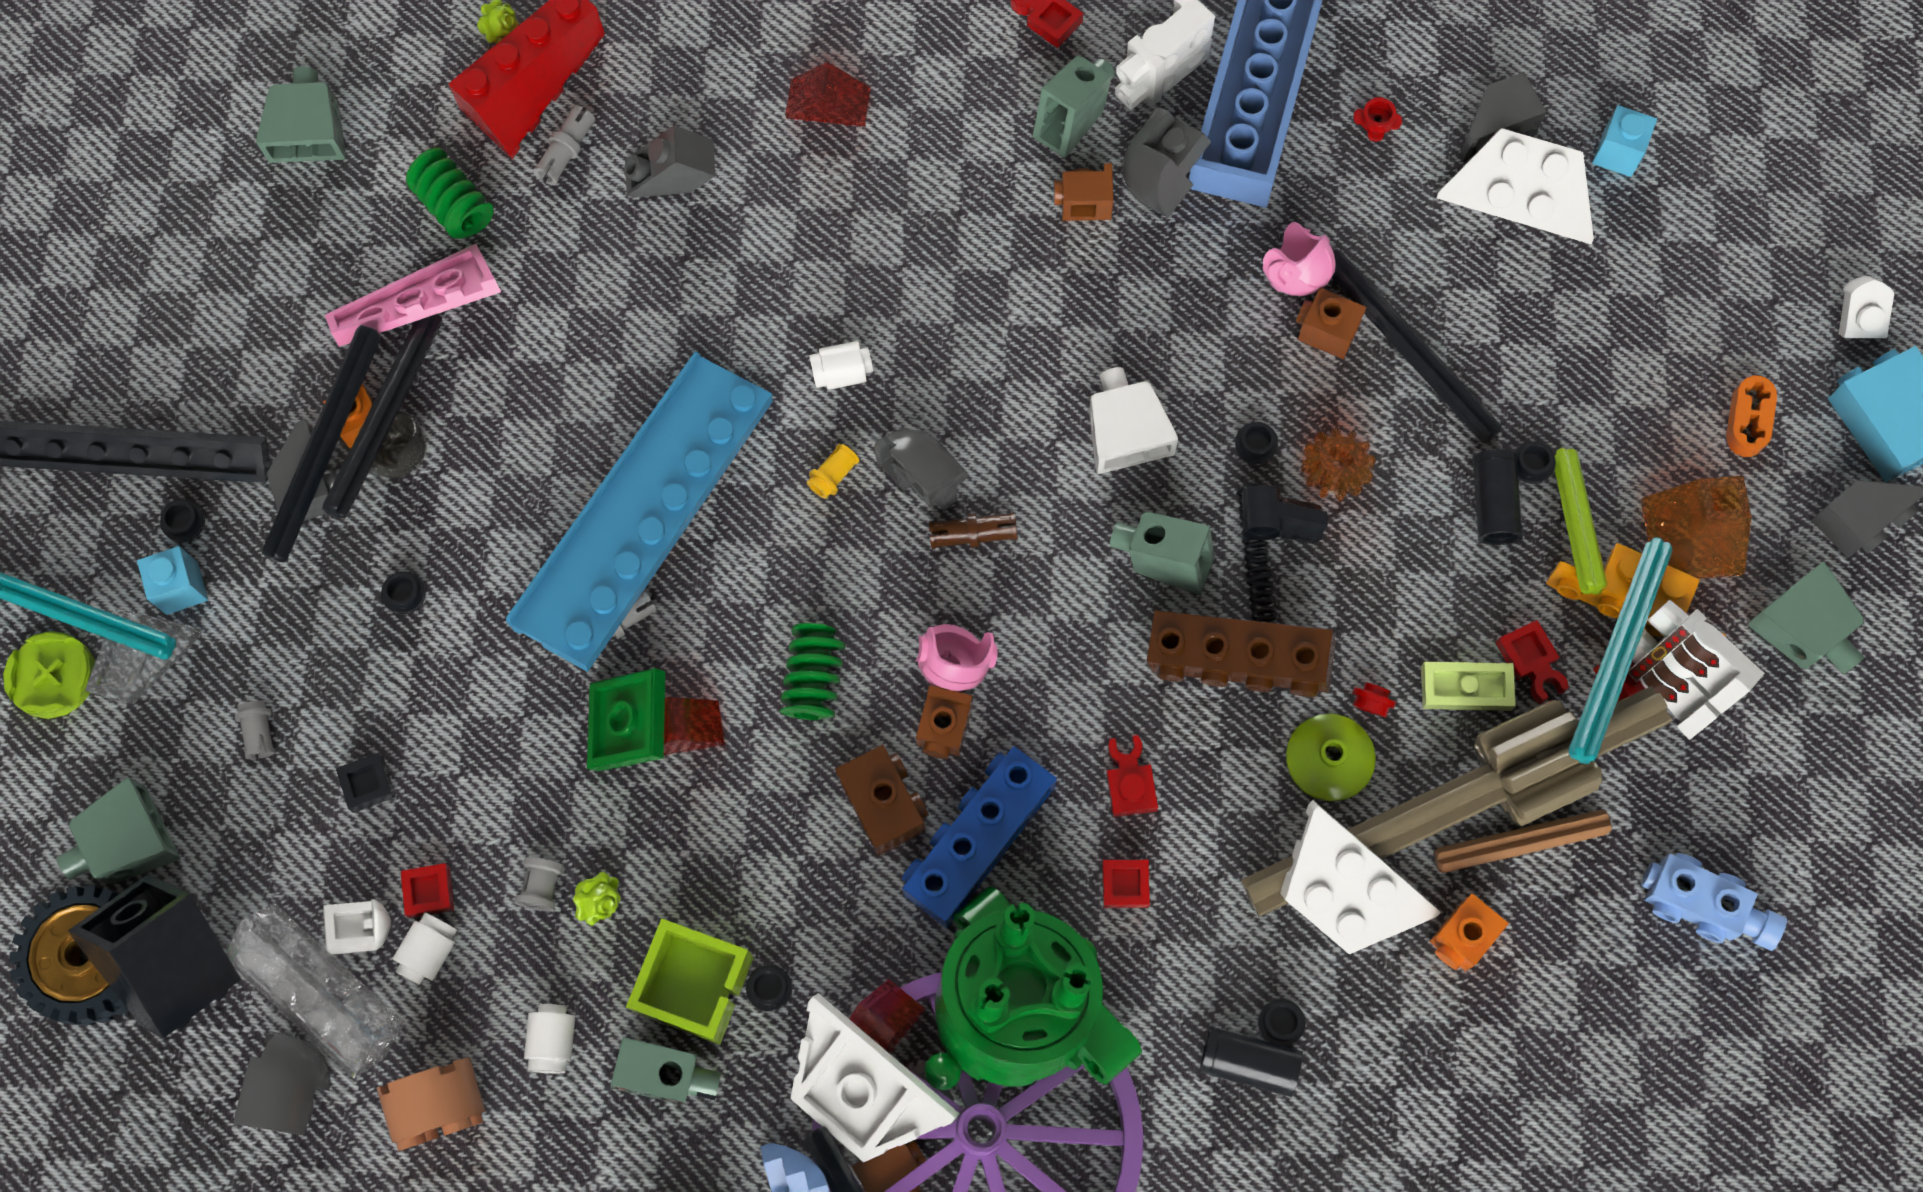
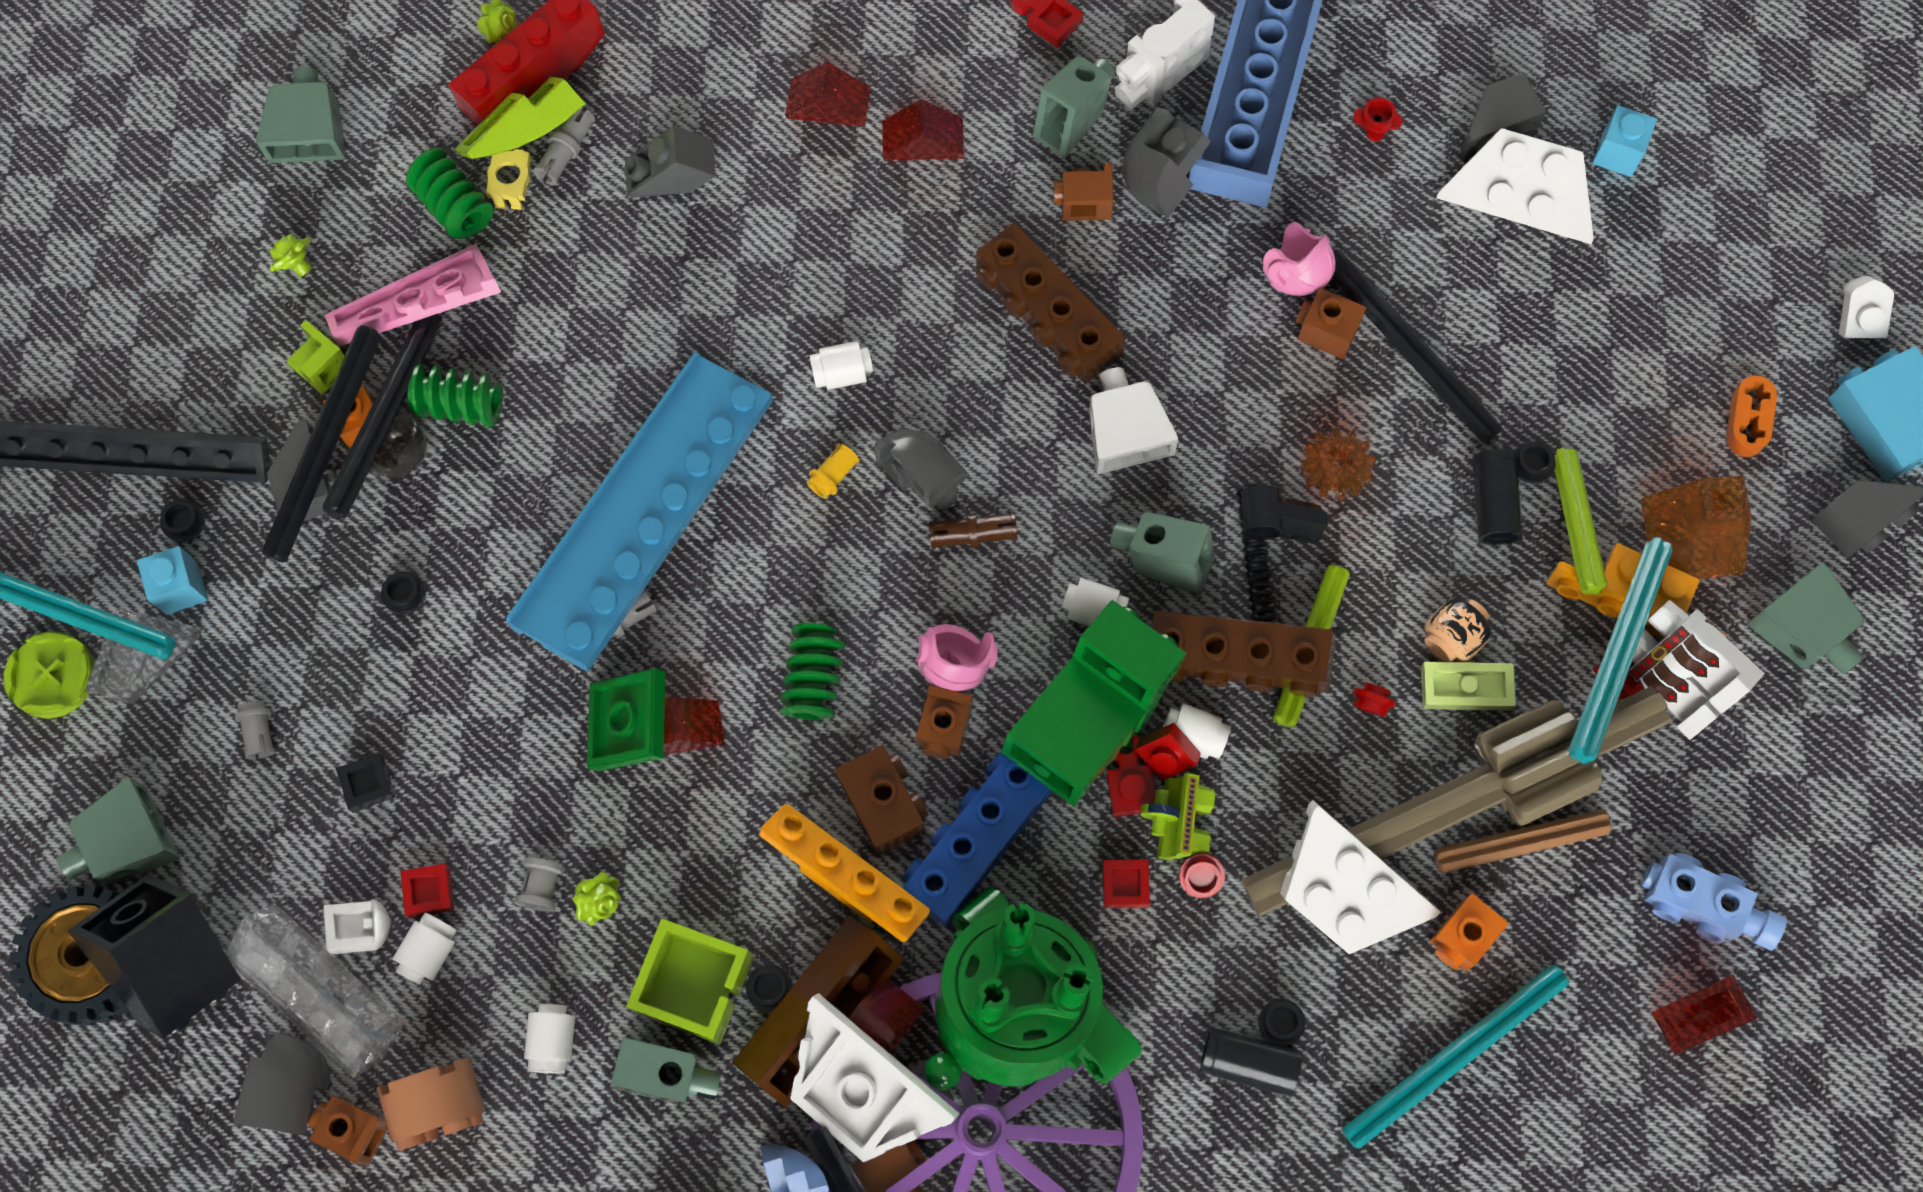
black plate [1235,422,1278,464] -> none
lime dish [1286,714,1376,802] -> none
red plate [1495,620,1569,704] -> none
none -> lime plant [269,234,313,278]
none -> lime panel [287,320,345,395]
none -> dark orange brick [308,1096,388,1166]
none -> green piece [408,364,503,427]
none -> lime slope [454,76,586,159]
none -> light yellow piece [486,149,531,210]
none -> reddish brown brick [732,916,905,1108]
none -> light orange bracket [759,804,930,942]
none -> clear red slope [882,99,964,161]
none -> reddish brown brick [975,222,1125,385]
none -> green brick [1001,600,1187,808]
none -> white brick [1062,578,1129,626]
none -> red plate [1135,723,1201,781]
none -> lime hips [1140,773,1215,861]
none -> white brick [1163,703,1231,759]
none -> plate [1179,852,1225,898]
none -> lime axle [1273,564,1350,728]
none -> teal axle [1342,965,1569,1148]
none -> light nougat head [1424,598,1491,662]
none -> clear red slope [1651,975,1757,1055]

